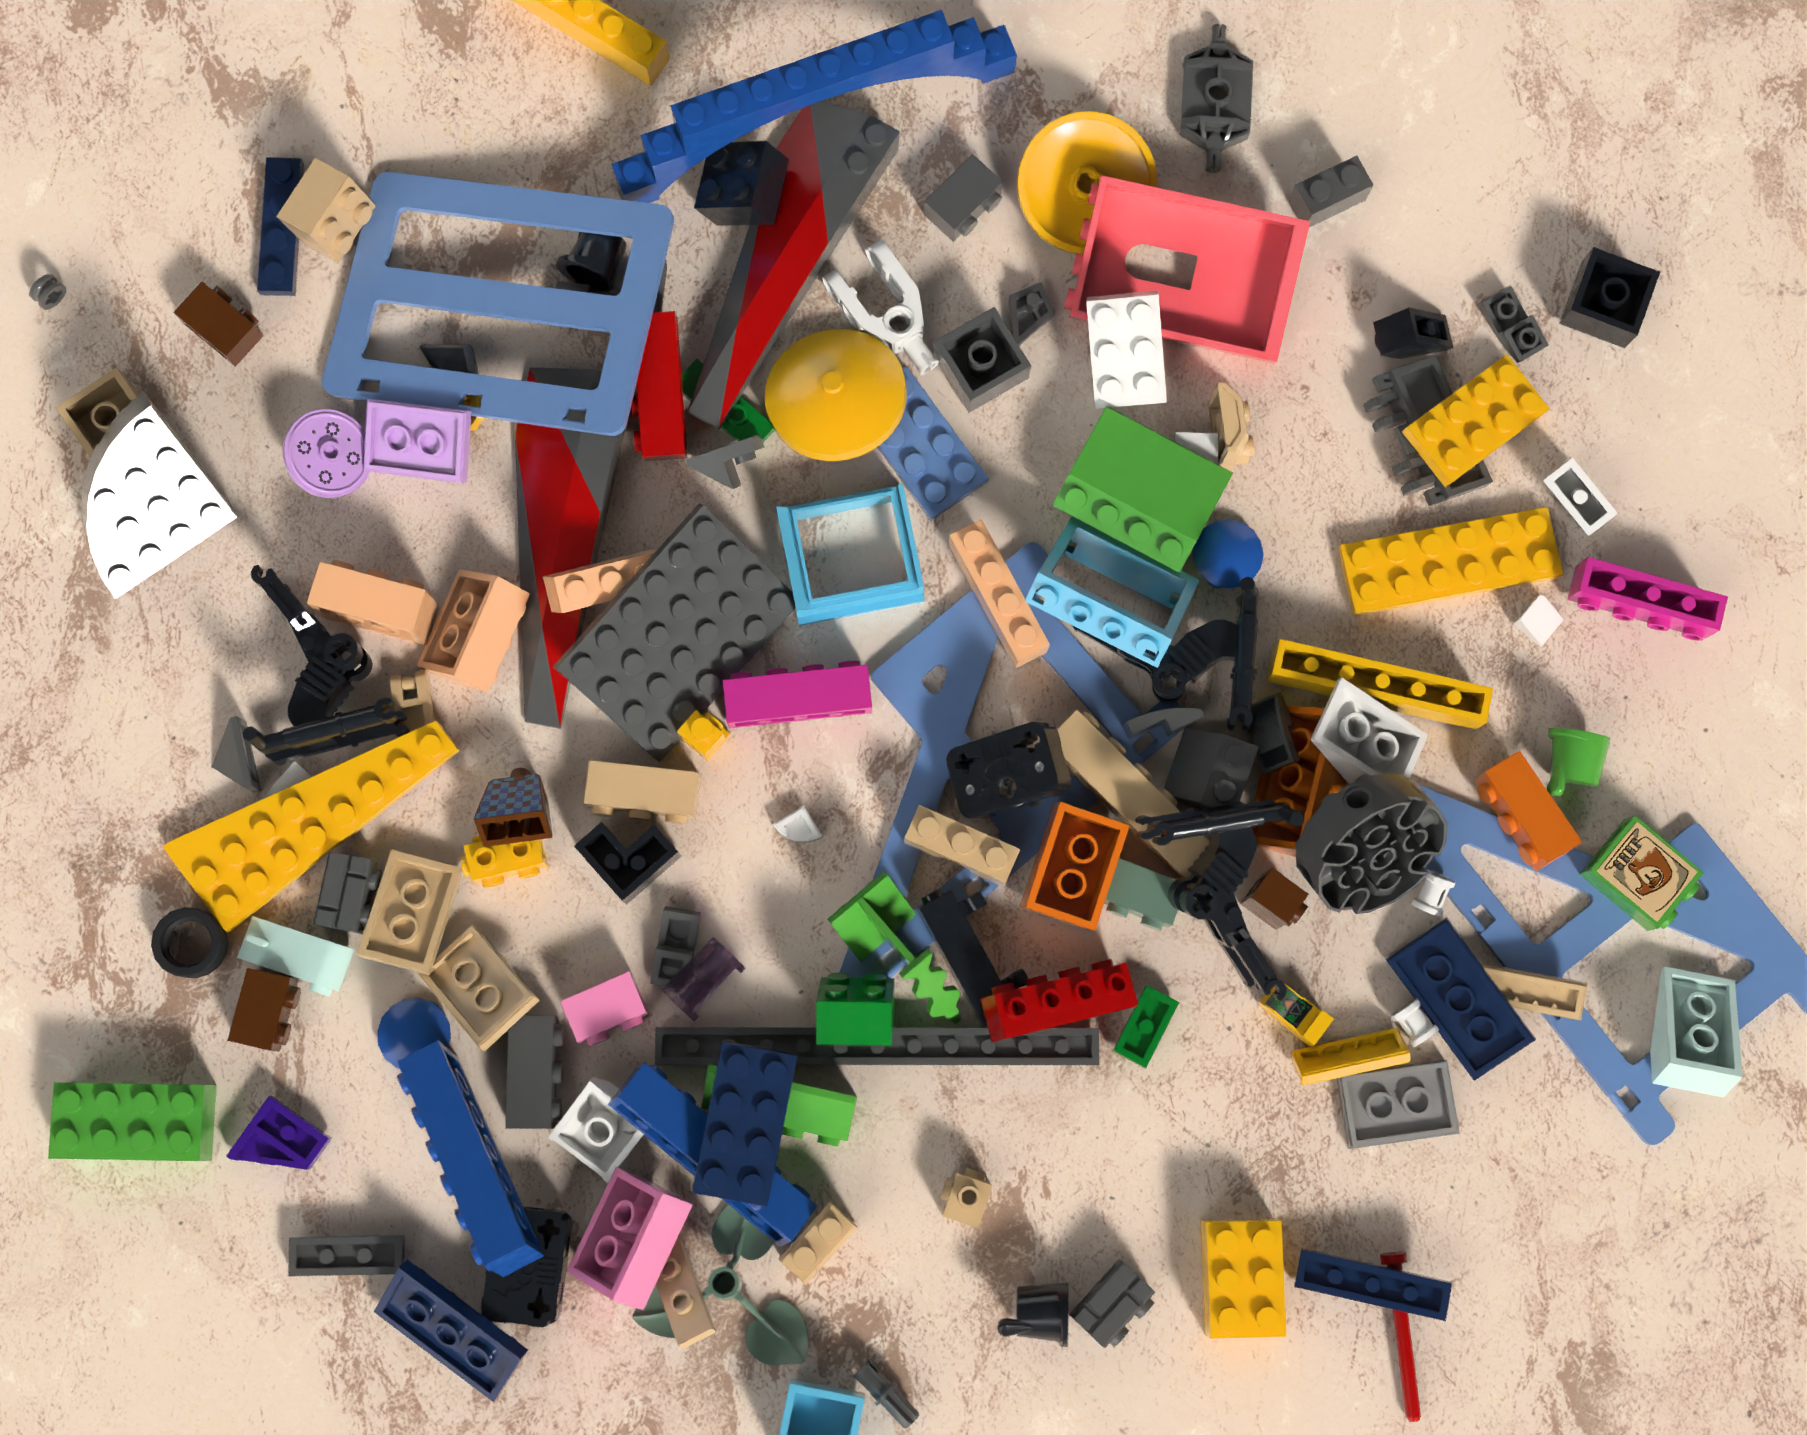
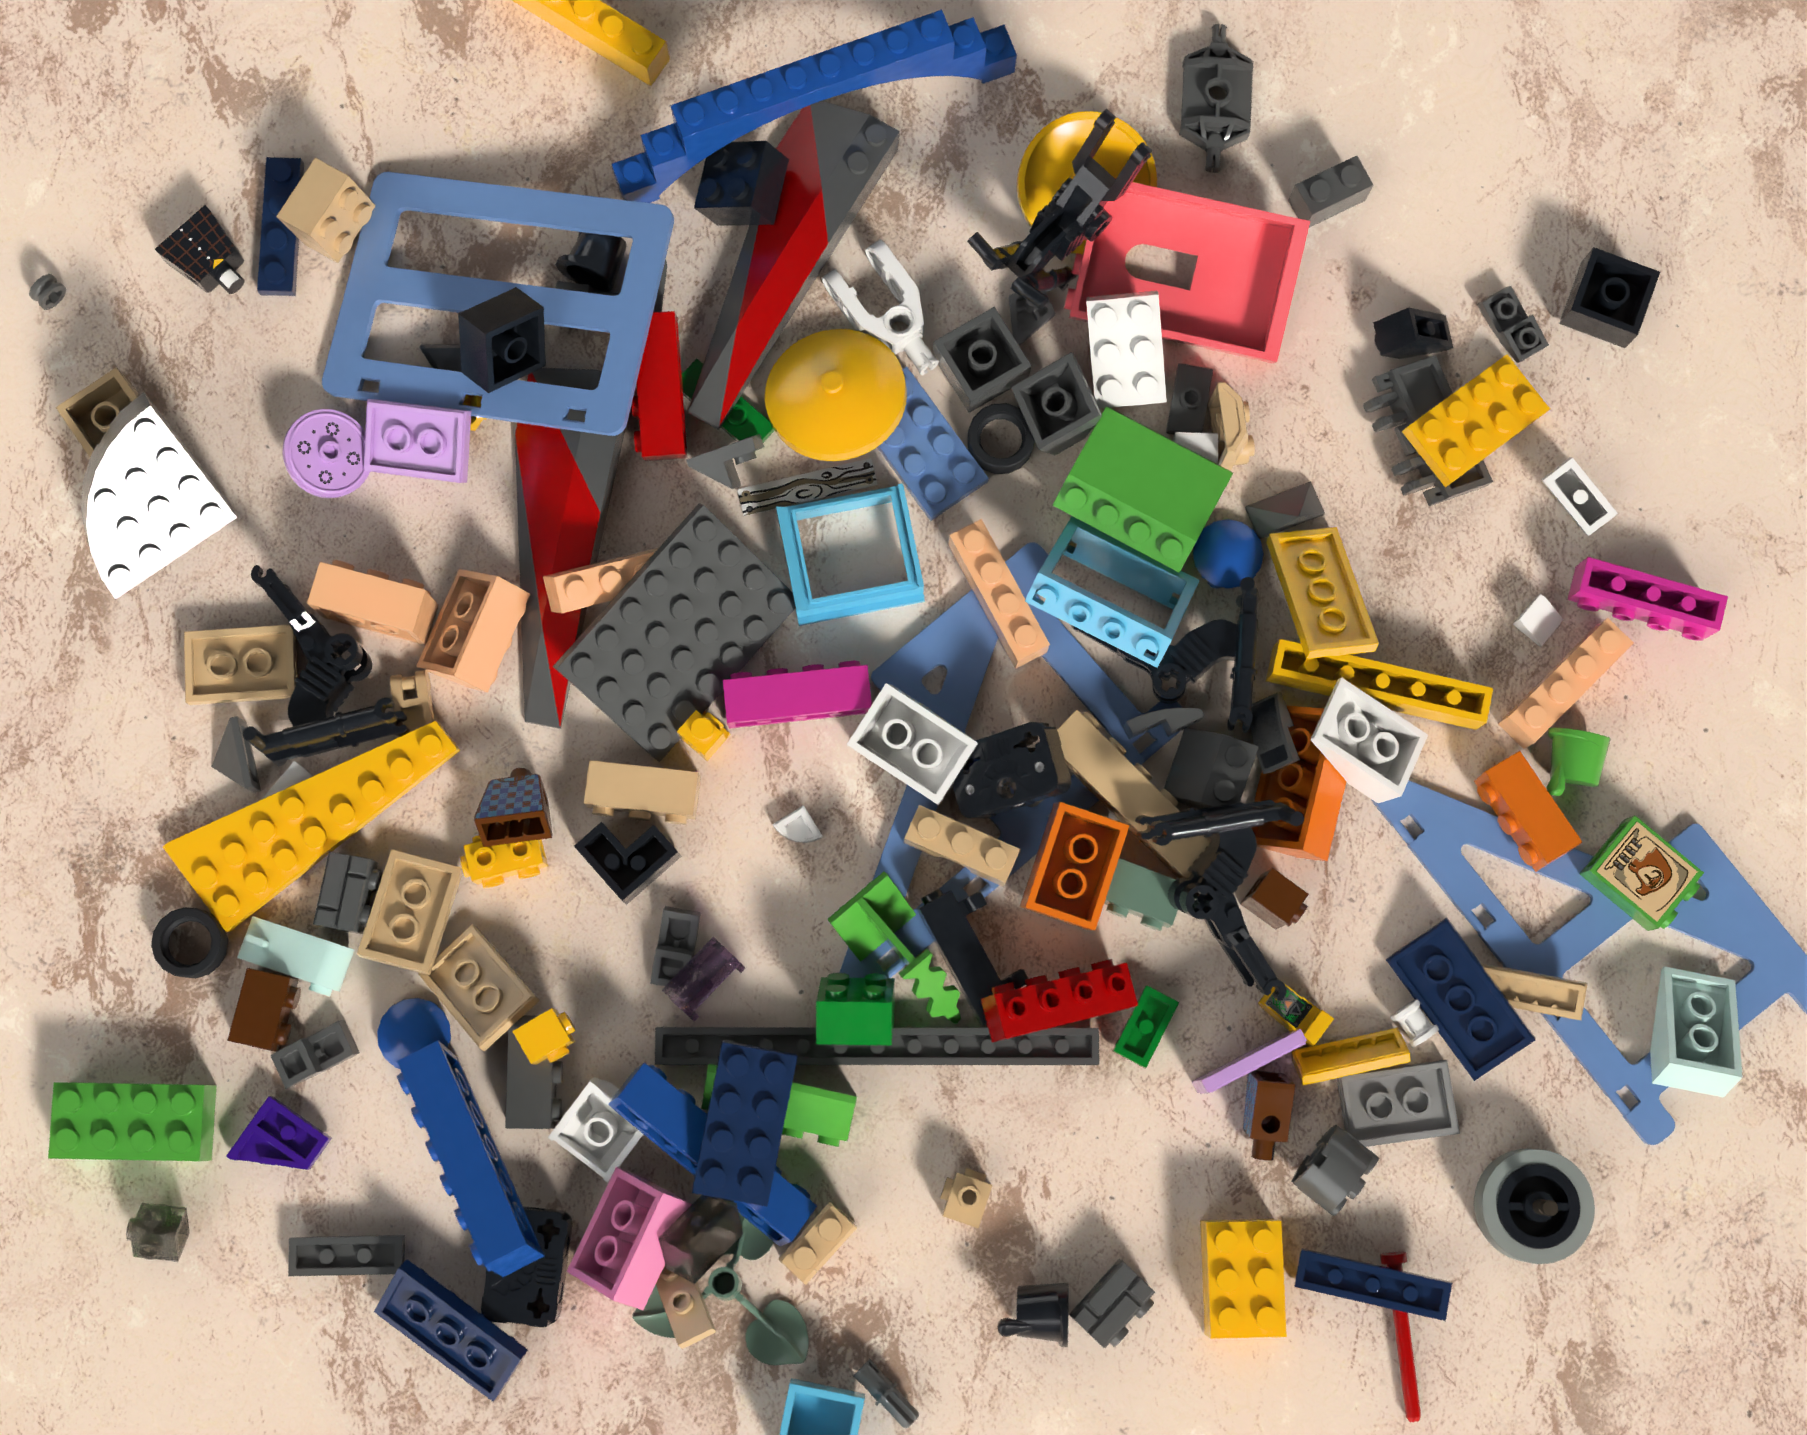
reddish brown brick [173,281,263,367] -> none
bright pink brick [560,971,649,1047] -> none
dark grey brick [923,154,1003,242] -> none
dark grey brick [1295,773,1447,914] -> none
yellow plate [1338,507,1564,616] -> none
white bush [1411,870,1456,917] -> none
none -> clear smoke brick [126,1203,190,1262]
none -> black torso [155,205,245,294]
none -> tan plate [184,625,297,705]
none -> dark grey slope [270,1020,360,1089]
none -> black brick [458,287,546,393]
none -> yellow brick [512,1008,576,1065]
none -> clear smoke brick [659,1195,743,1284]
none -> sticker [737,458,878,516]
none -> white slope [847,683,978,805]
none -> black piece [967,109,1152,309]
none -> black tyre [967,403,1035,474]
none -> dark grey slope [1011,352,1102,455]
none -> dark grey plate [1166,363,1213,435]
none -> lavender tile [1192,1029,1307,1094]
none -> reddish brown torso [1243,1070,1295,1161]
none -> dark grey slope [1245,481,1325,539]
none -> yellow plate [1266,527,1379,659]
none -> dark grey brick [1292,1125,1380,1217]
none -> wheel [1474,1149,1595,1264]
none -> light nougat brick [1498,618,1634,749]

